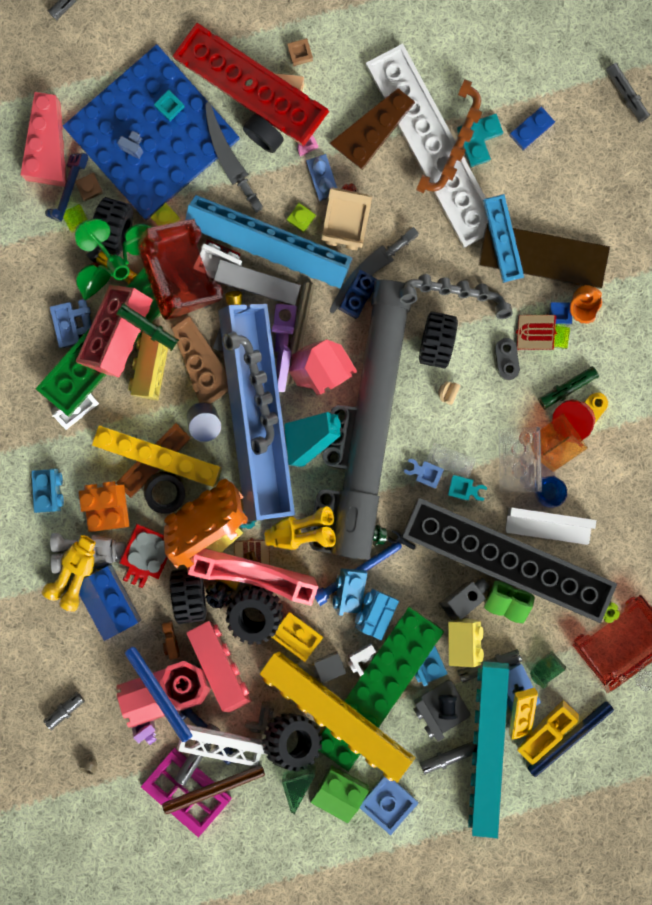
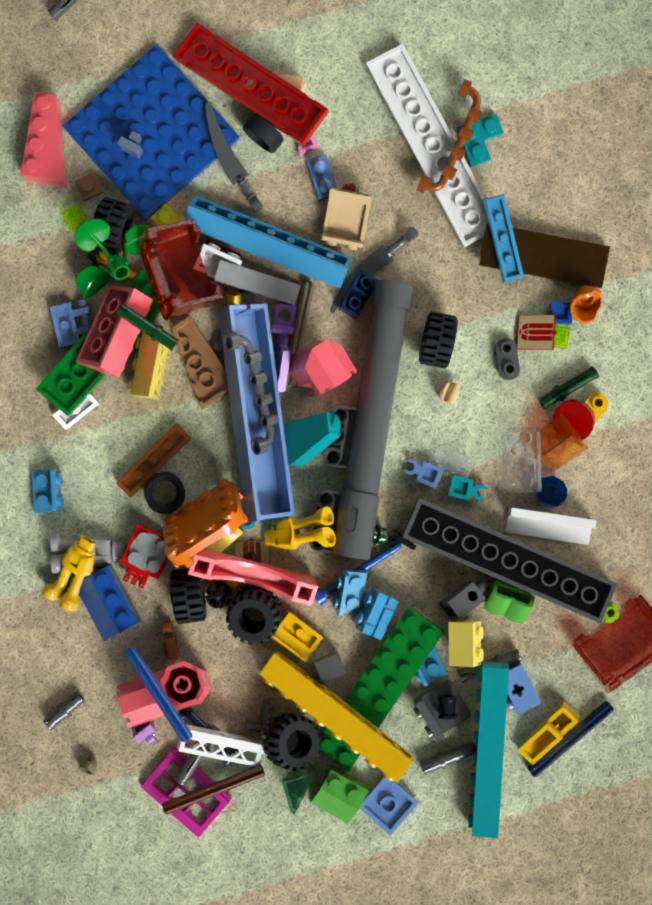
dark blue hinge [45,153,88,222] -> none
orange plate [79,481,129,532] -> none
yellow arch [92,425,222,487] -> none
teal plate [154,90,185,121] -> none
piece [186,402,221,442] -> none
coral wedge [186,621,252,713] -> none
medium nougat plate [287,38,313,66] -> none
lime plate [287,203,316,233] -> none
reddish brown wing [329,88,415,170] -> none
white bracket [348,643,376,676] -> none
dark grey bar [399,274,513,319] -> none
blue plate [509,106,555,151] -> none
yellow tile [509,687,538,739] -> none
clear green bracket [530,651,566,689] -> none
dark grey pin [605,63,650,123] -> none

